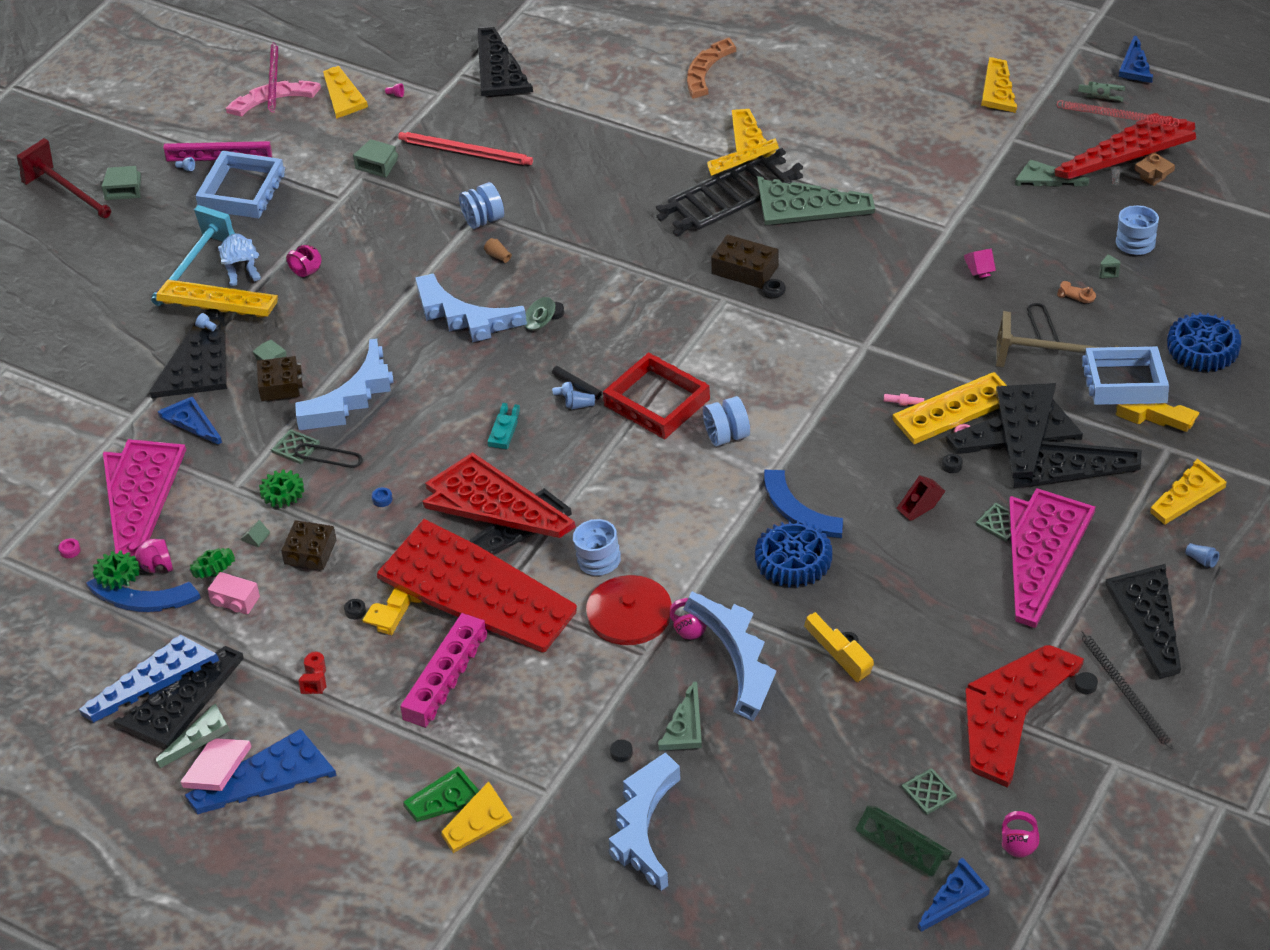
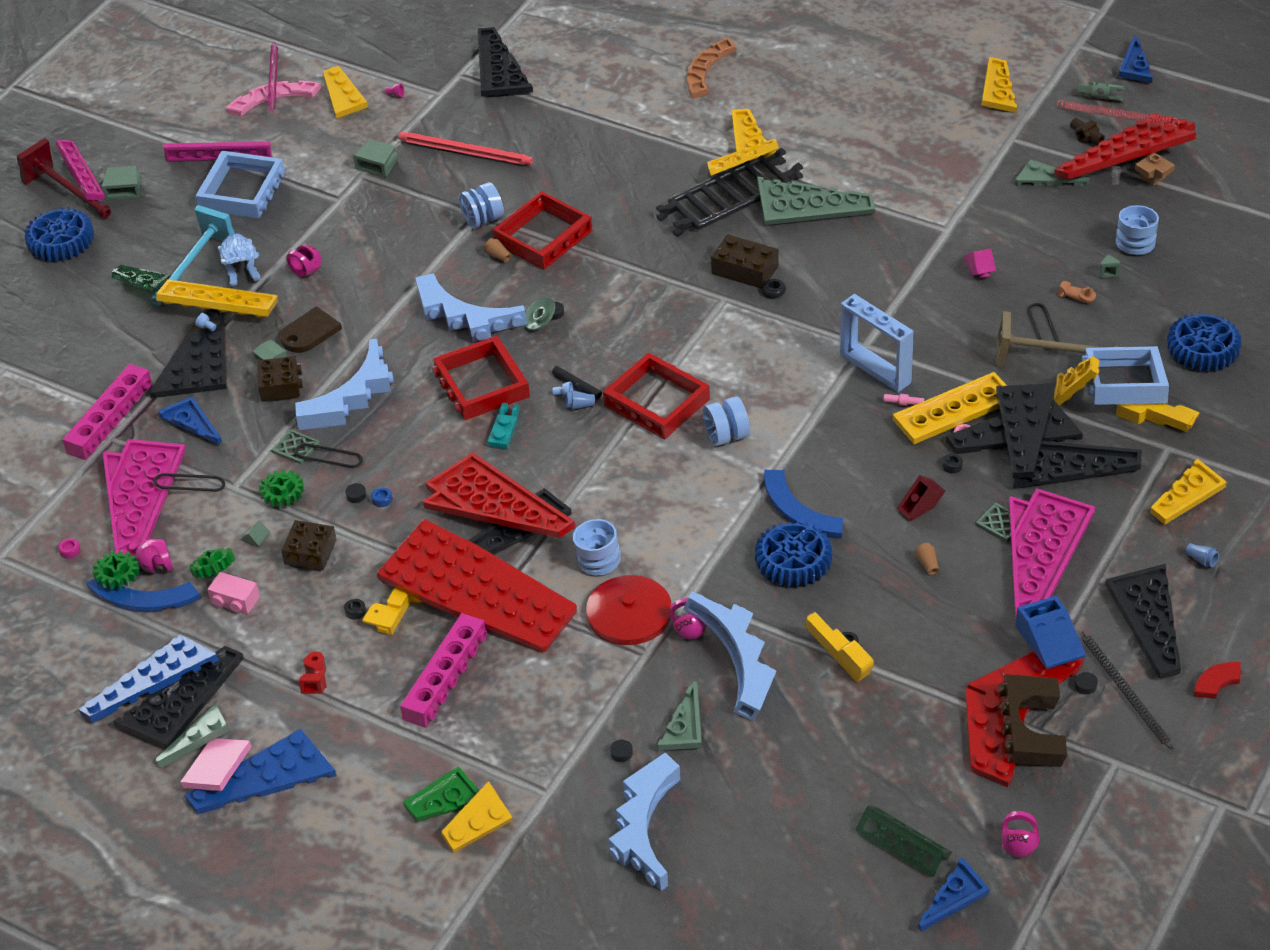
light blue piece [175,157,195,171] -> none
sand green window [902,768,957,815] -> none
none -> blue gear [25,207,94,262]
none -> dark pink tile [55,140,105,201]
none -> dark pink brick [62,364,152,460]
none -> clear green wing [112,265,171,294]
none -> black piece [154,473,225,492]
none -> dark brown tile [280,306,342,353]
none -> black tile [345,483,366,503]
none -> red window [432,335,530,420]
none -> red window [493,191,593,270]
none -> light blue window [840,294,914,393]
none -> medium nougat cone [915,543,940,575]
none -> dark brown arch [998,674,1067,767]
none -> blue slope [1015,596,1086,669]
none -> yellow wing [1054,356,1099,406]
none -> dark brown axle [1070,118,1105,145]
none -> red tile [1194,662,1241,699]

